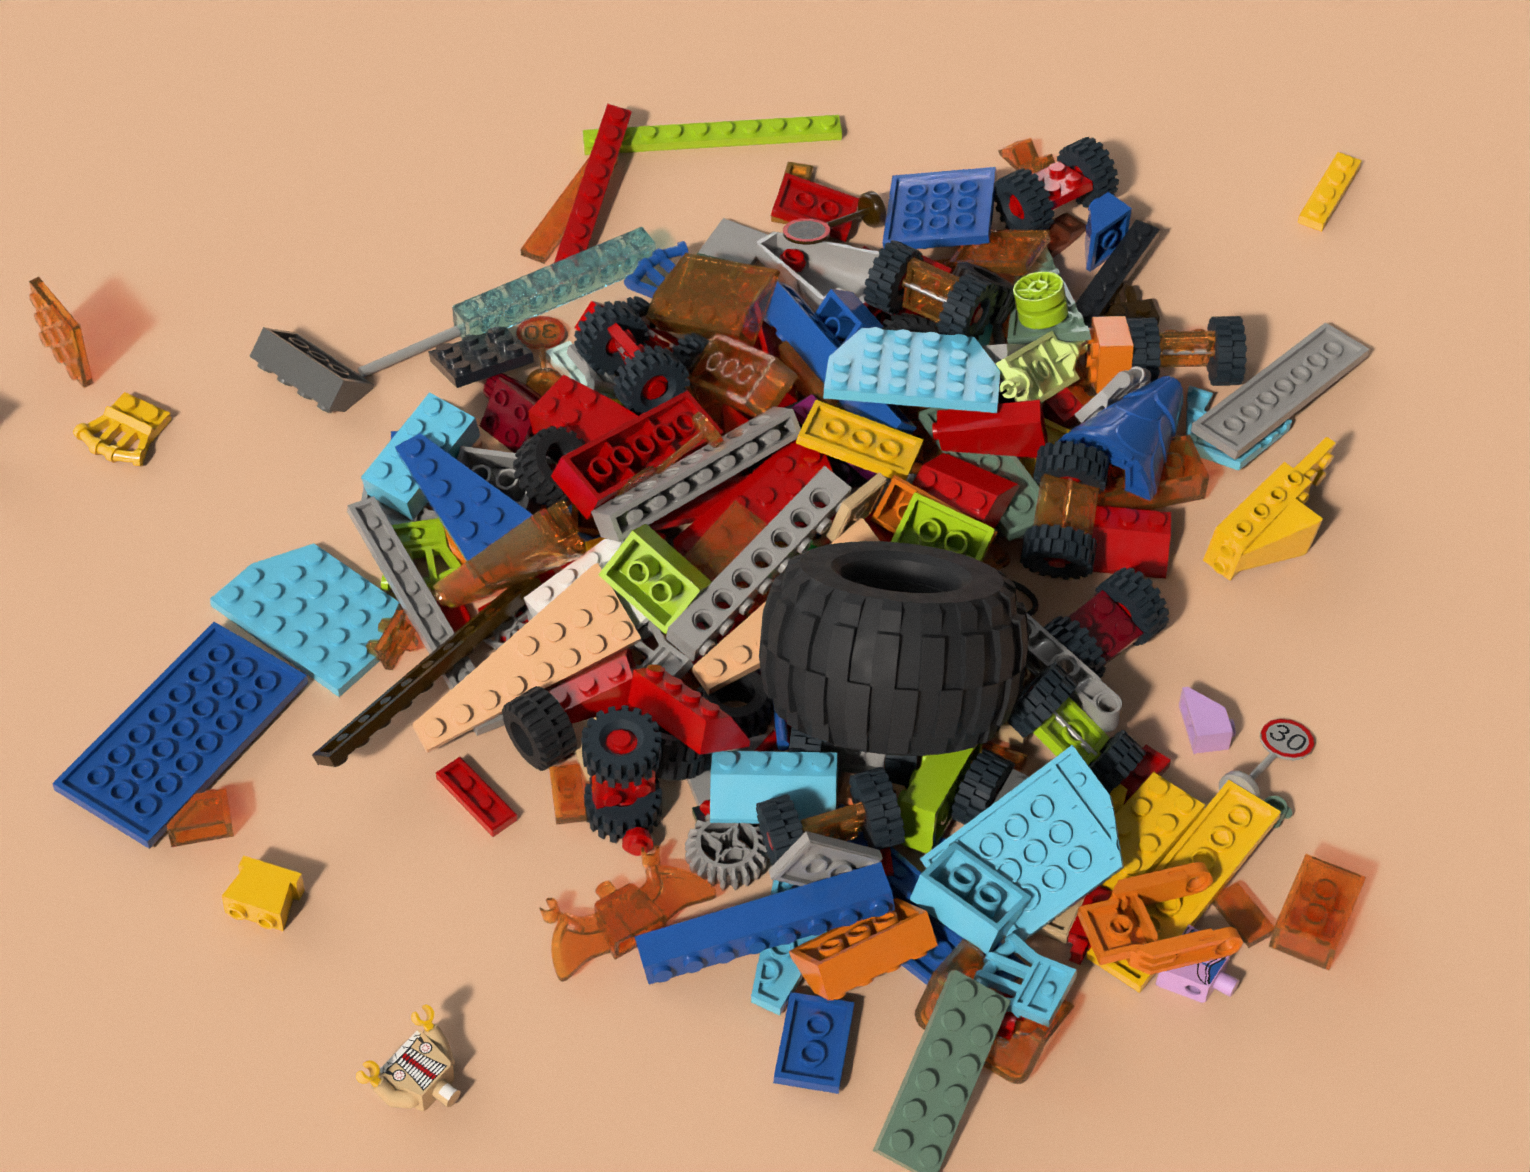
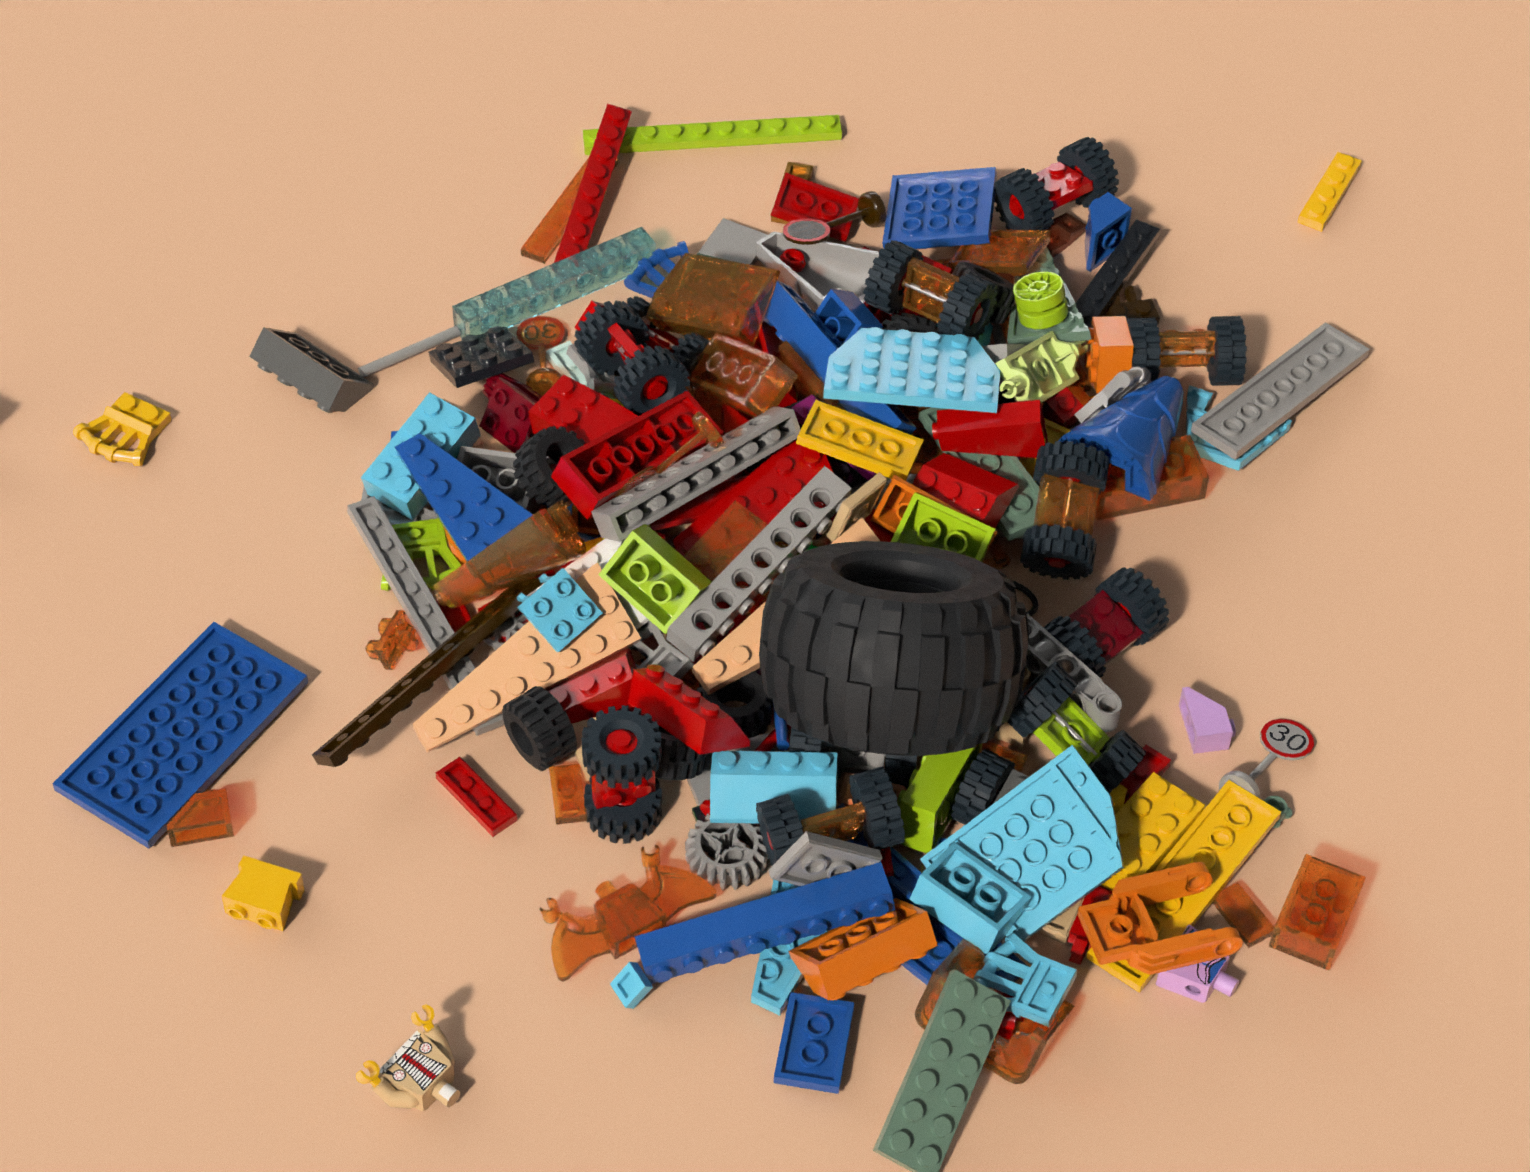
clear orange plate [29,277,94,388] -> none
medium azure plate [210,543,400,697] -> none
red plate [622,827,653,856] -> none
clear orange slope [998,138,1055,174] -> none
red slope [1081,504,1171,579] -> none
yellow wedge [1203,436,1336,581] -> none
none -> medium azure plate [516,568,603,653]
none -> medium azure plate [610,962,653,1009]

